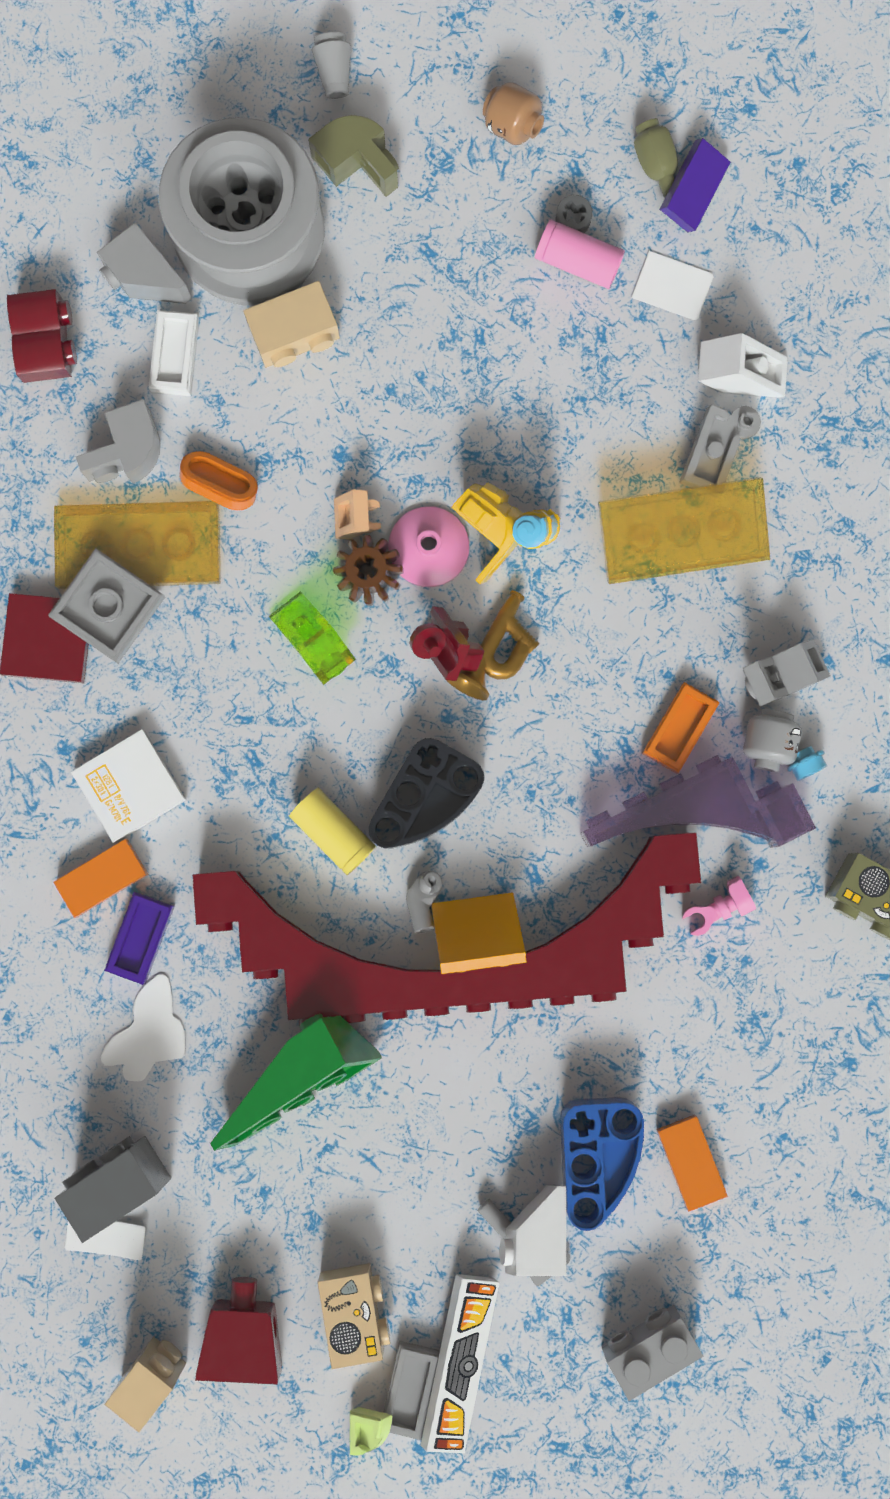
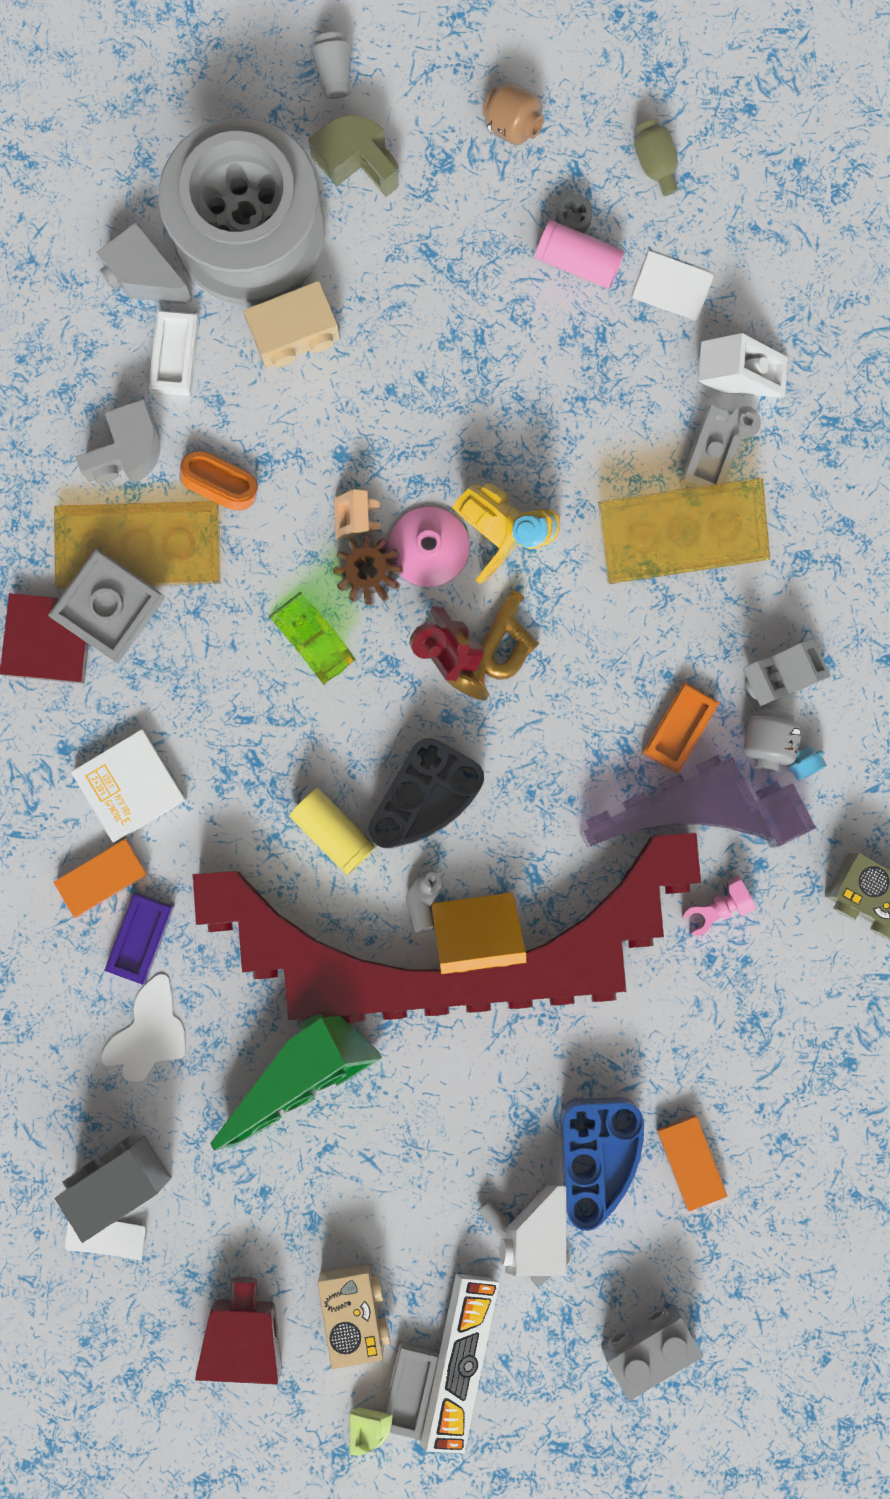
dark red brick [7,289,77,383] -> none
tan brick [104,1336,186,1432] -> none
dark purple tile [659,138,731,233] -> none

